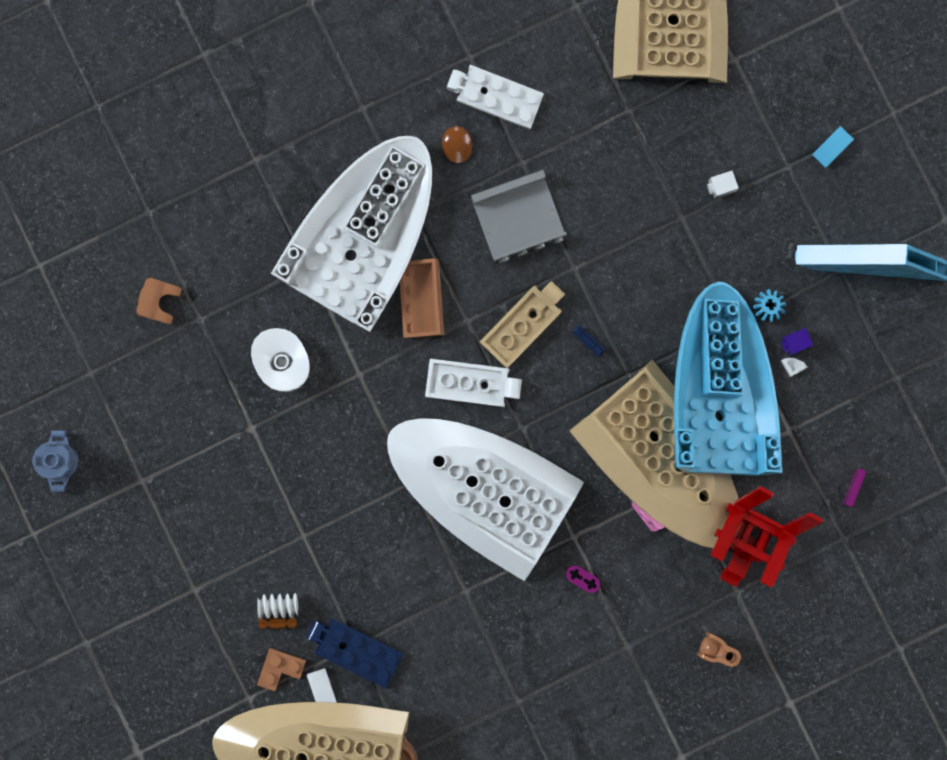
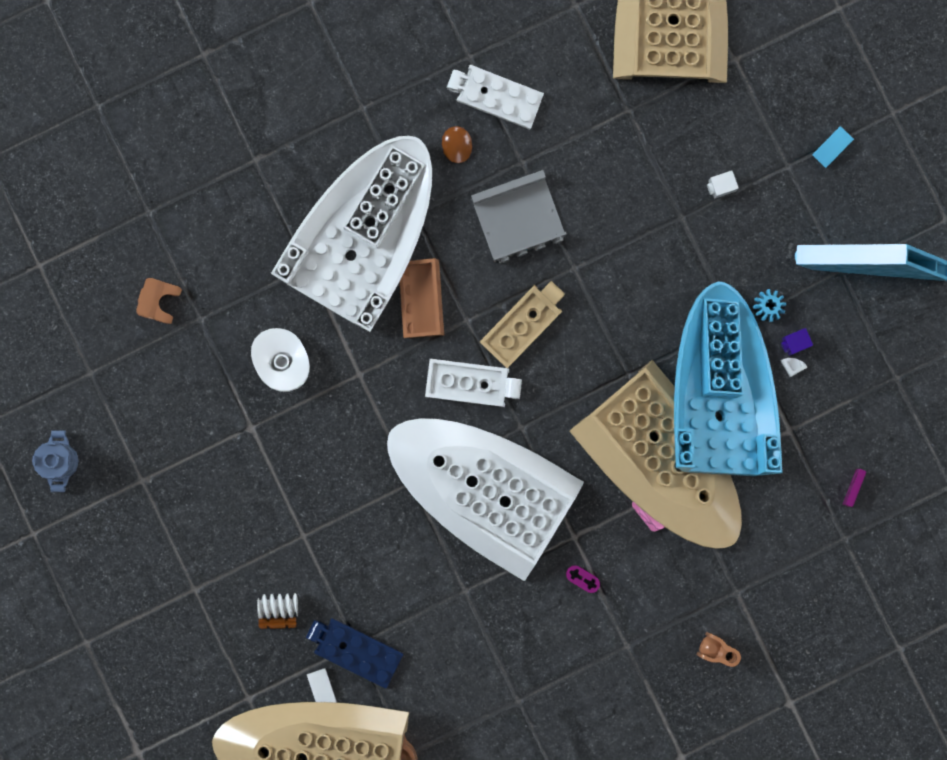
nougat plate [257,648,306,691] -> none
dark blue axle [572,325,605,357] -> none
red piece [710,486,823,587] -> none

